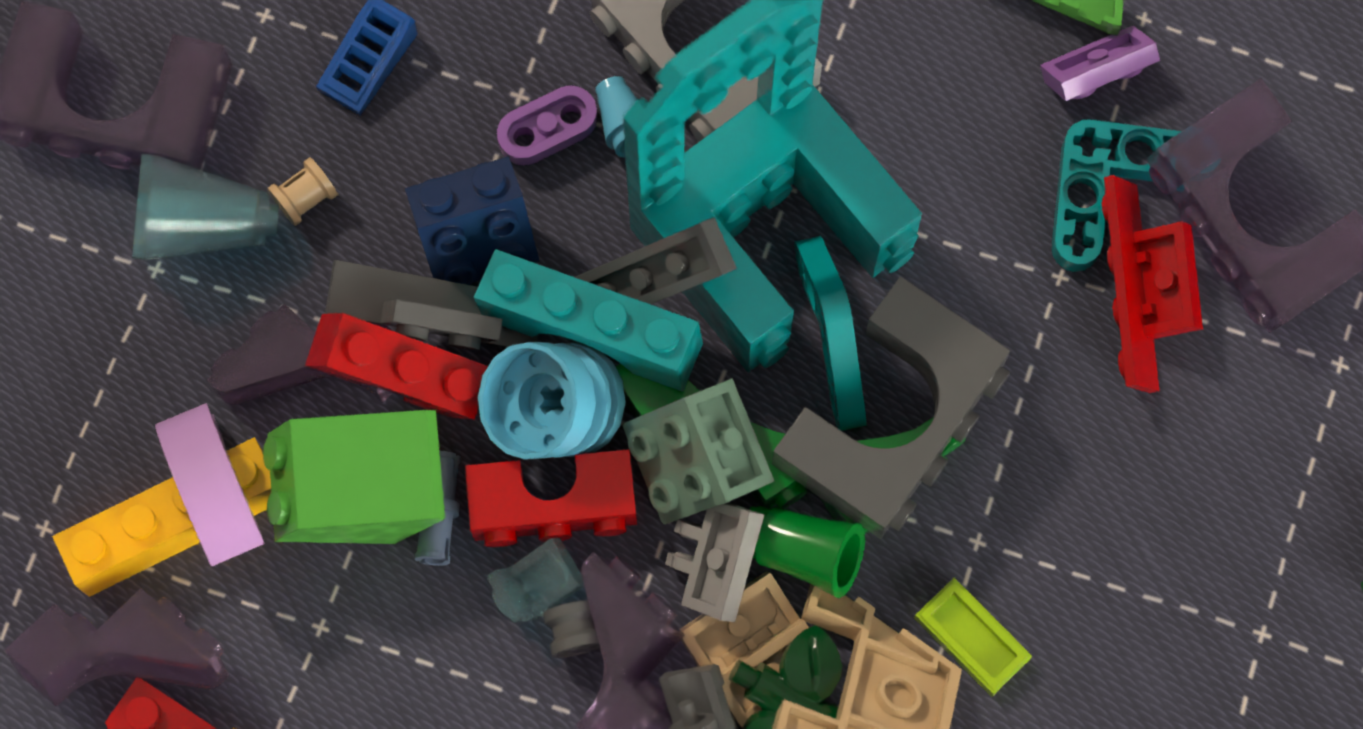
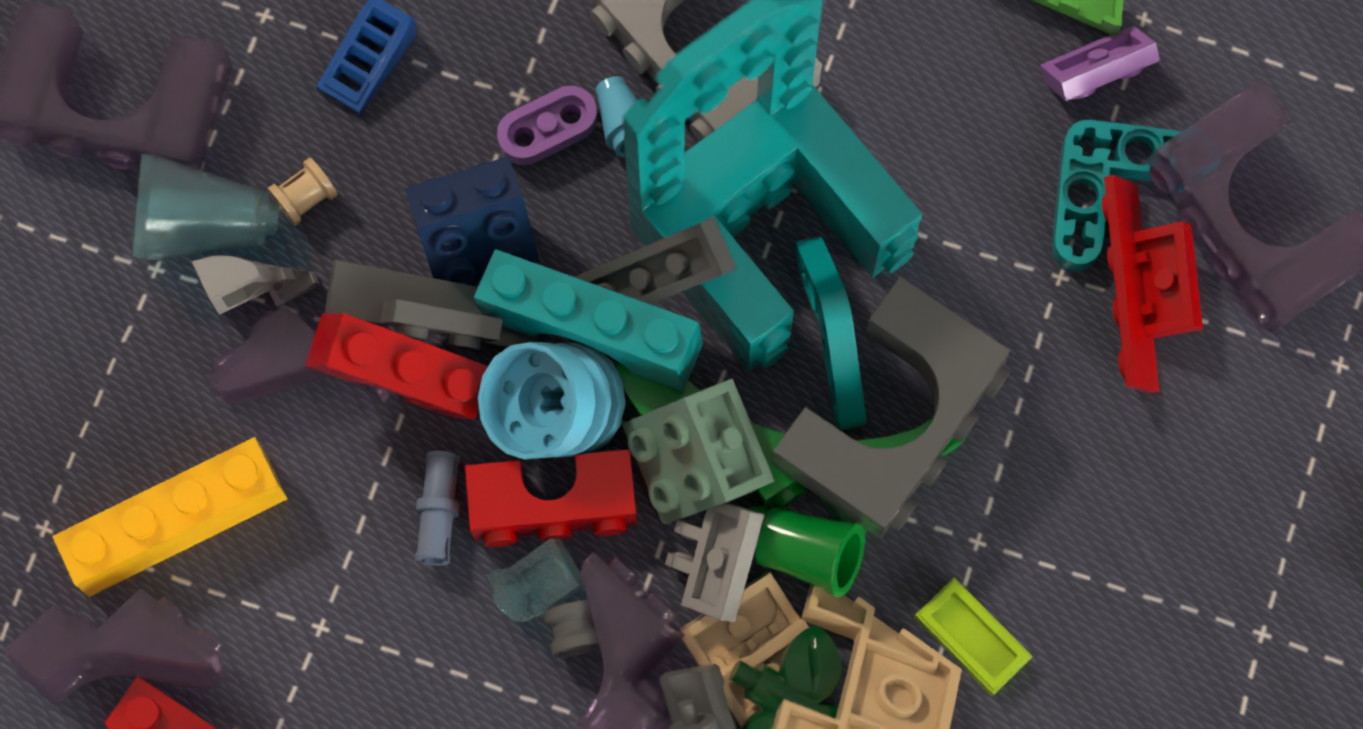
lavender arch [155,403,264,566] -> none
bright green slope [263,410,445,544] -> none
none -> light grey slope [192,256,321,315]

